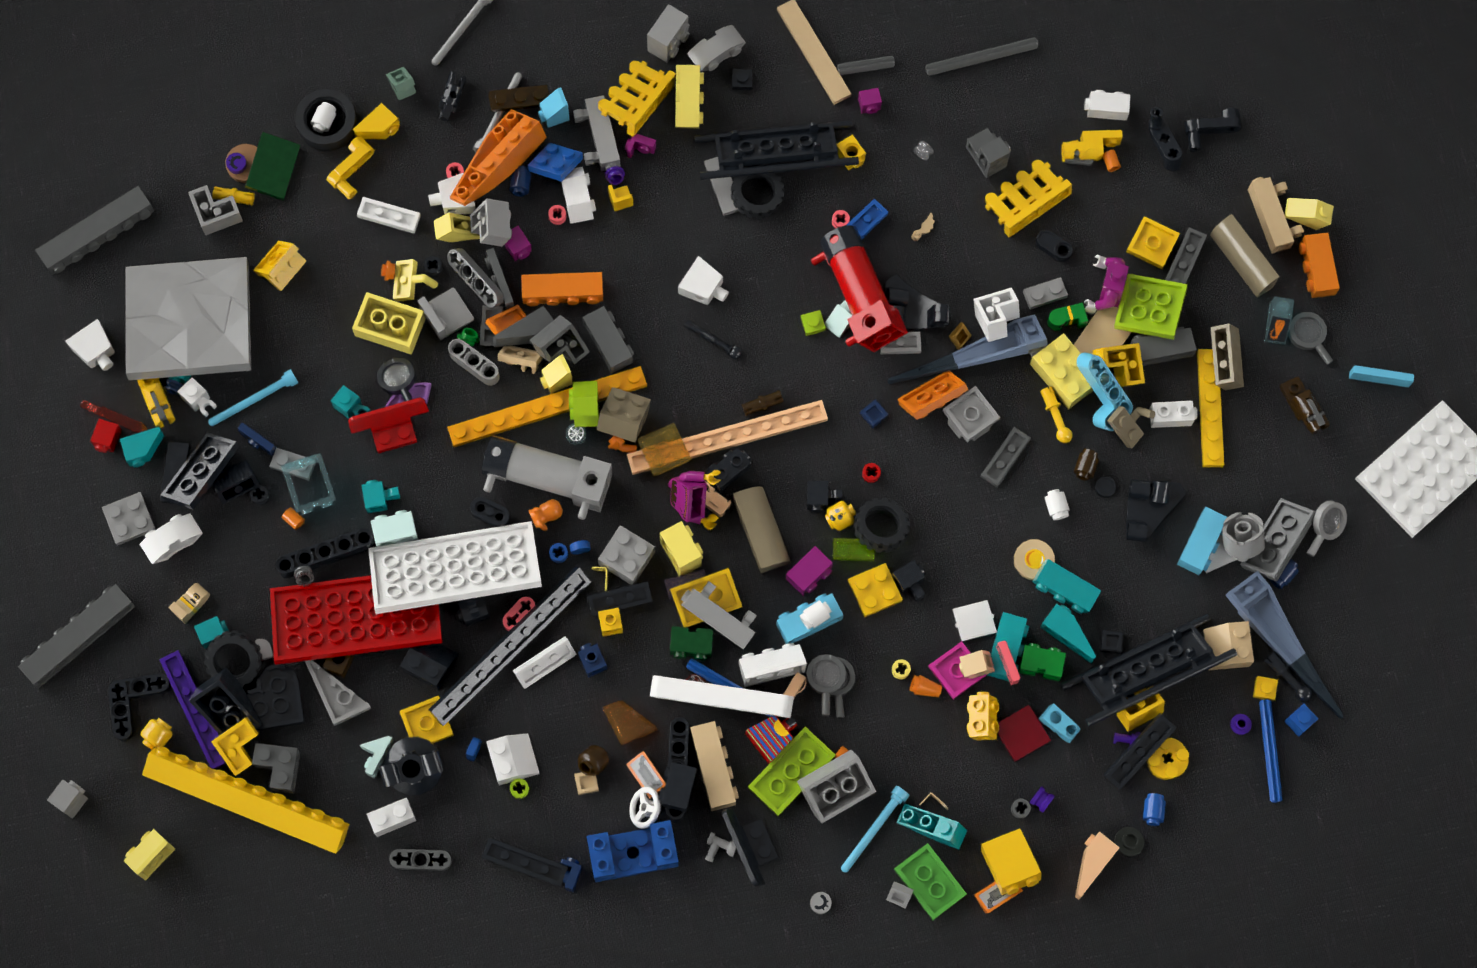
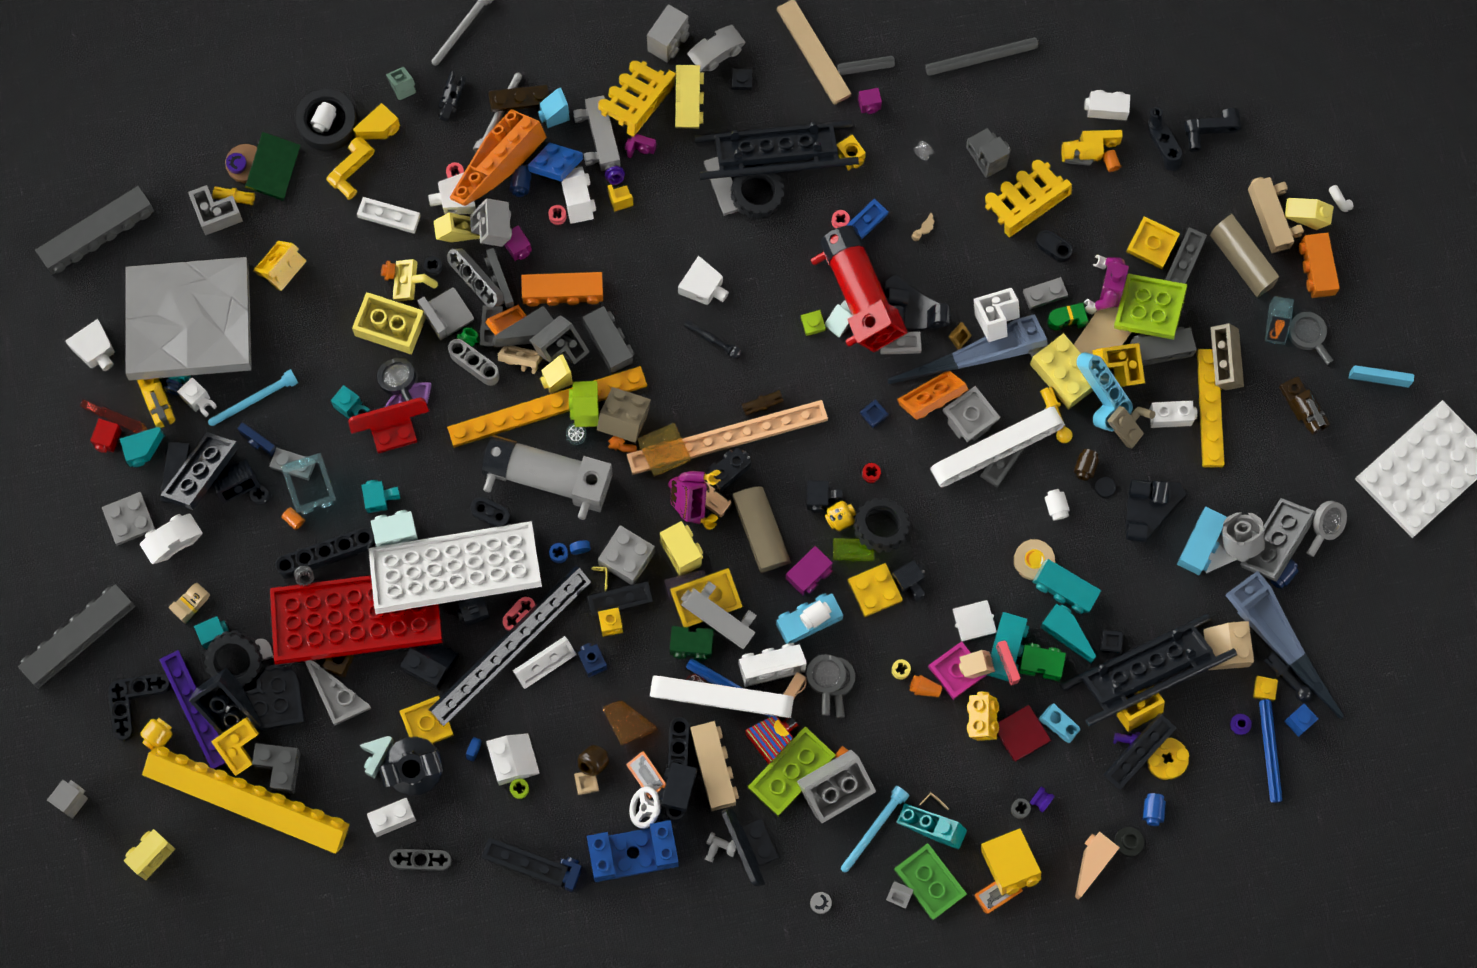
orange animal [528,499,563,531] -> none
none -> white beam [930,407,1065,487]
none -> white arm [1329,185,1354,212]

